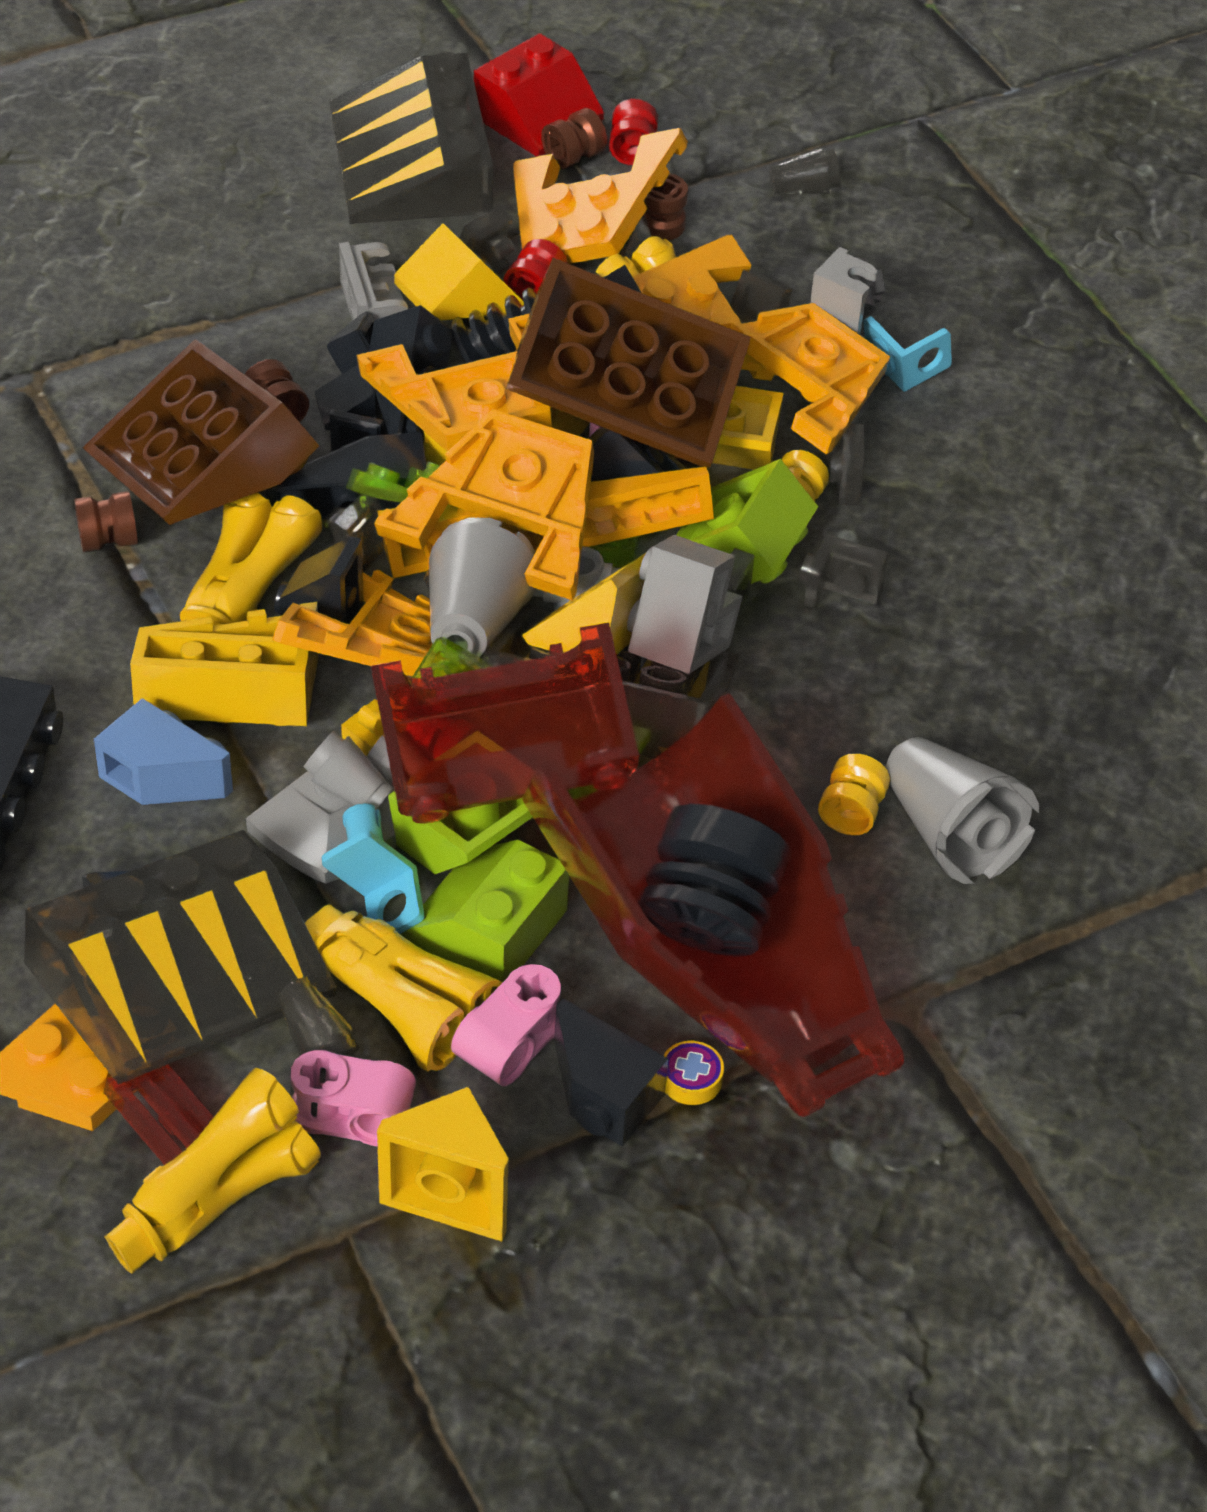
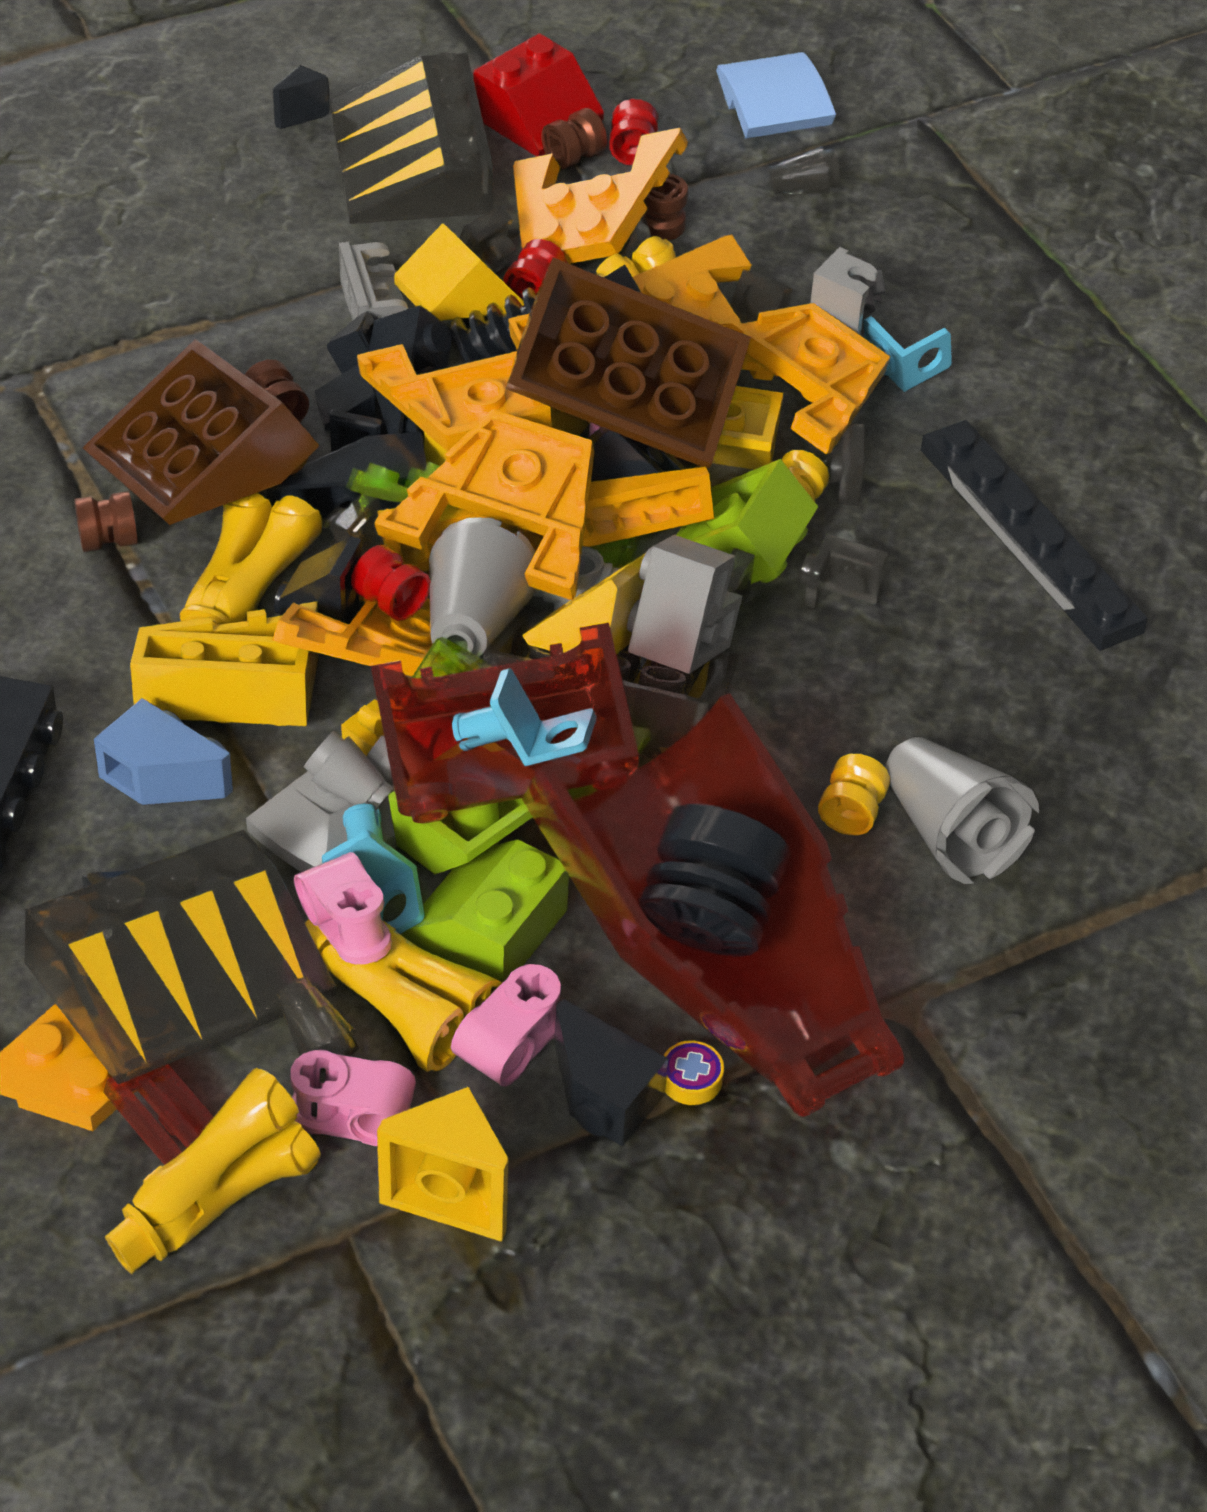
none -> black slope [273,65,330,129]
none -> bright pink piece [294,852,392,964]
none -> red wheel [351,545,431,621]
none -> medium azure bracket [452,668,597,766]
none -> light blue slope [716,52,836,139]
none -> black plate [921,420,1148,651]

